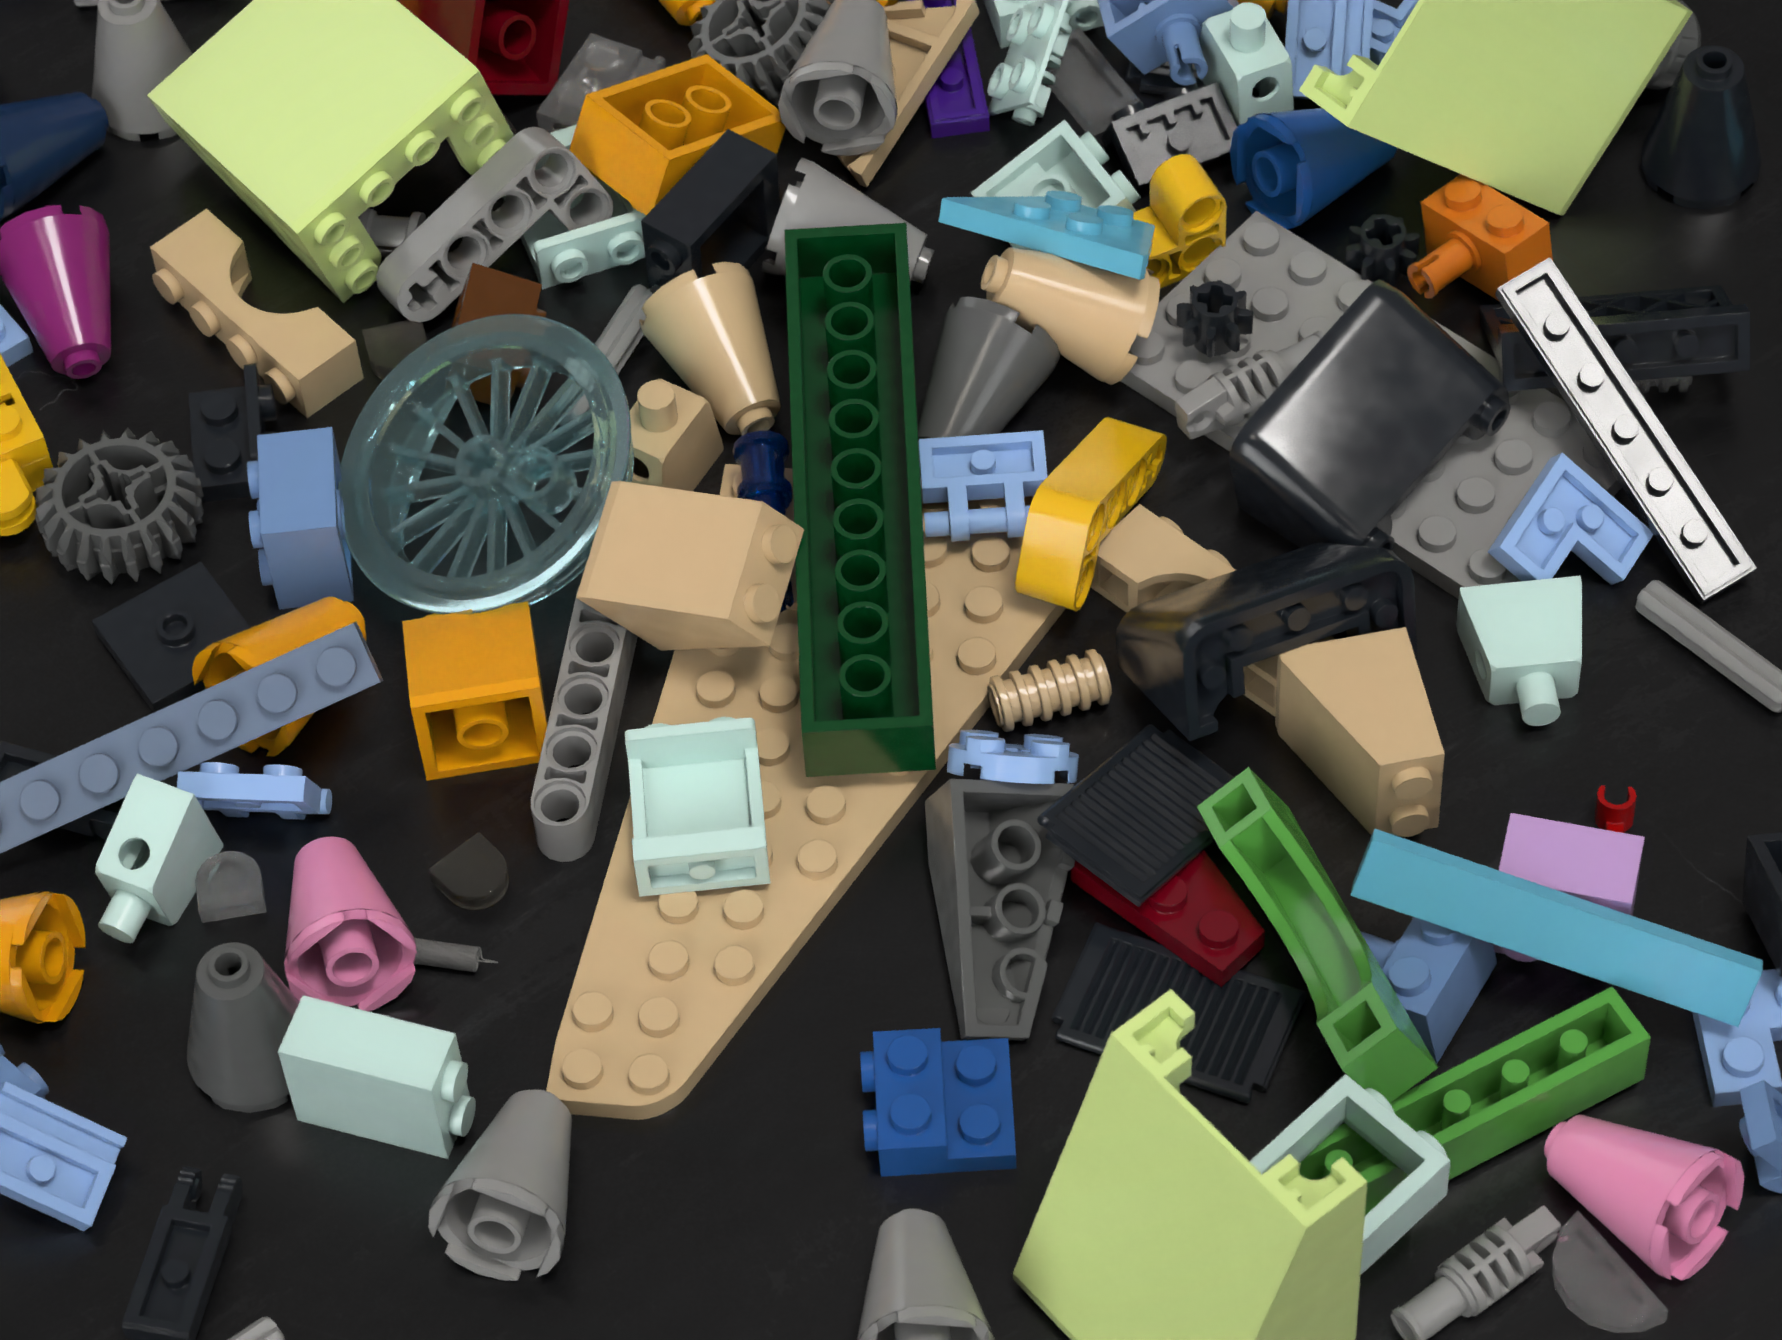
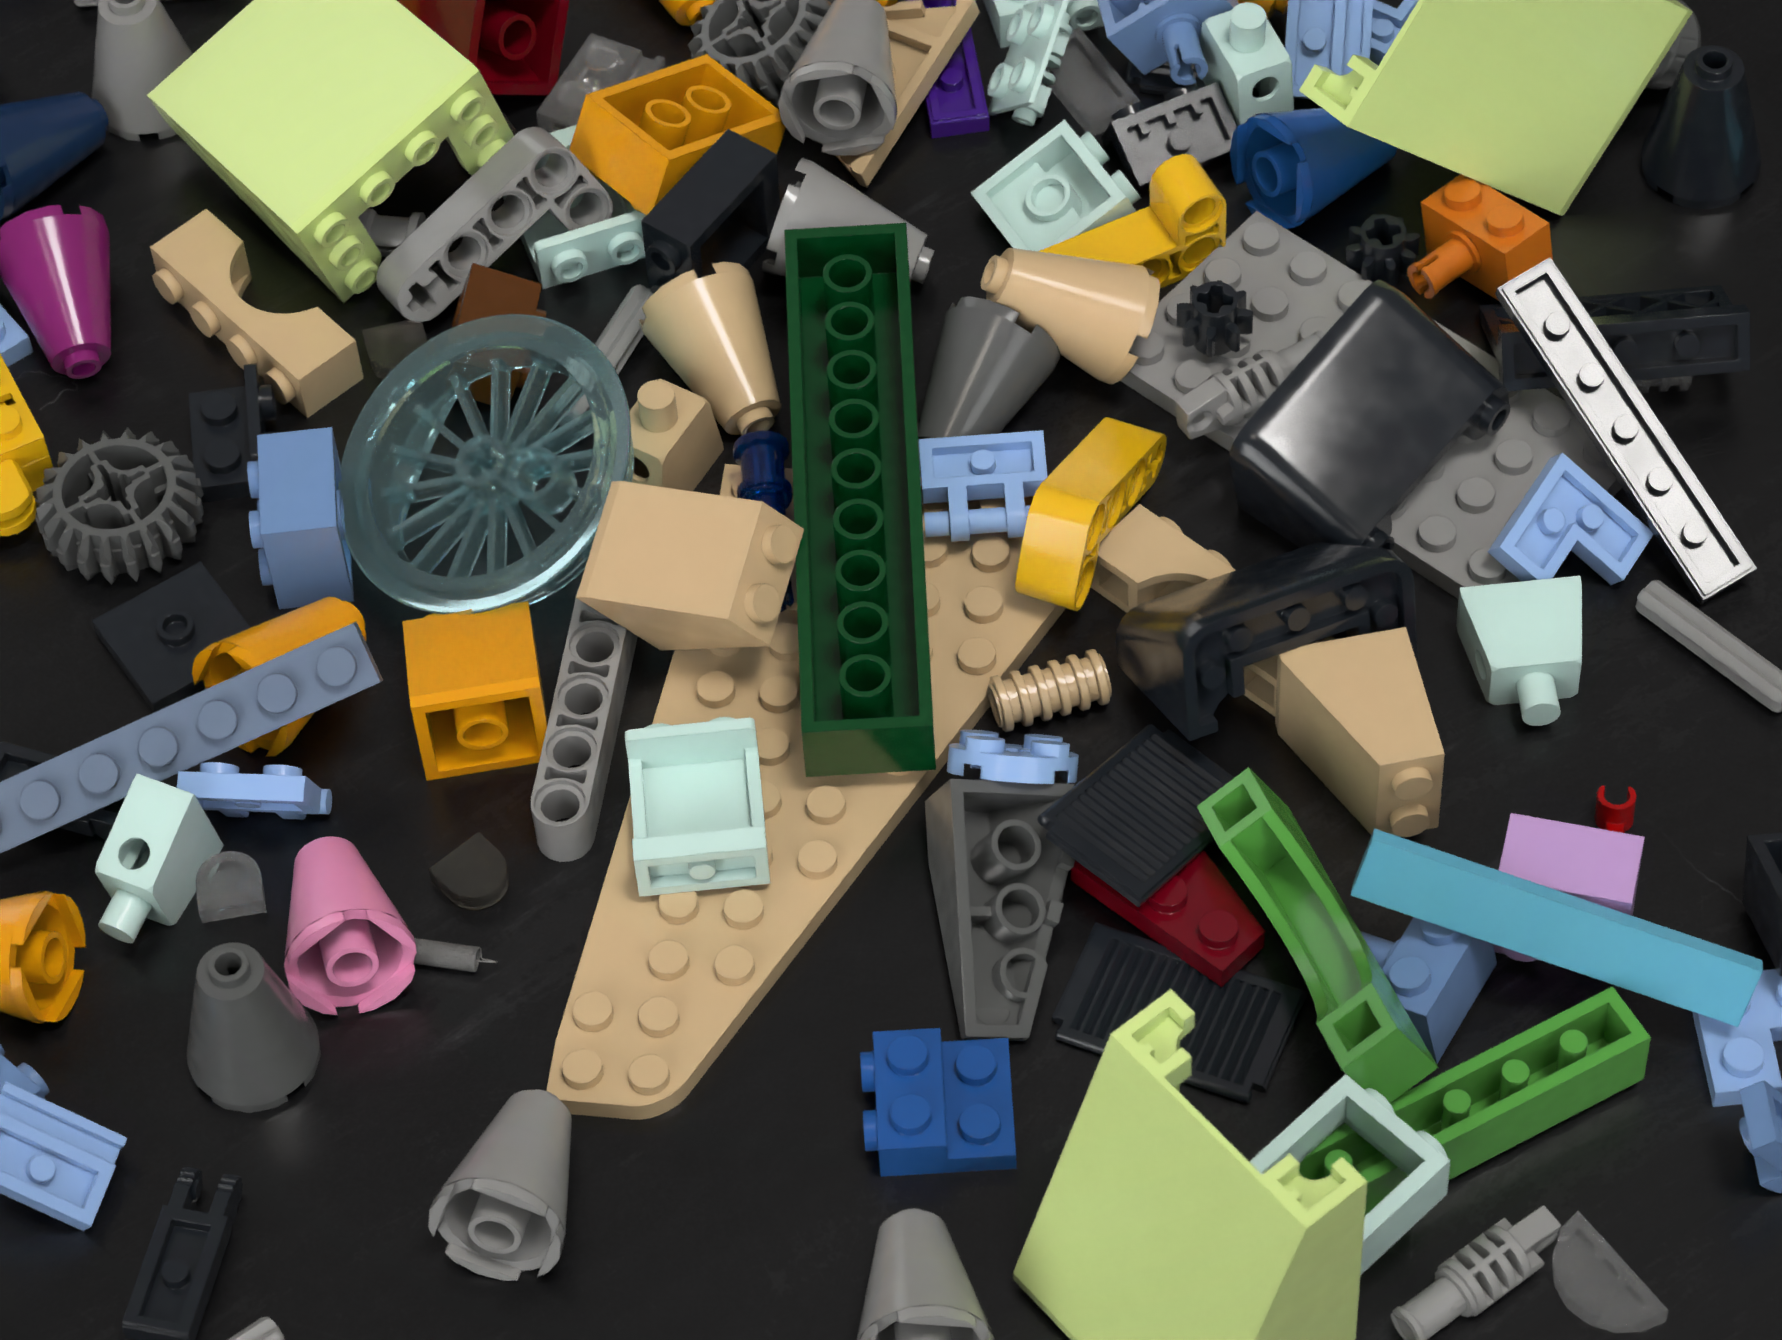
light aqua brick [278,995,476,1159] -> none
medium azure wing [939,191,1155,280] -> none
bright pink cone [1544,1115,1745,1281] -> none

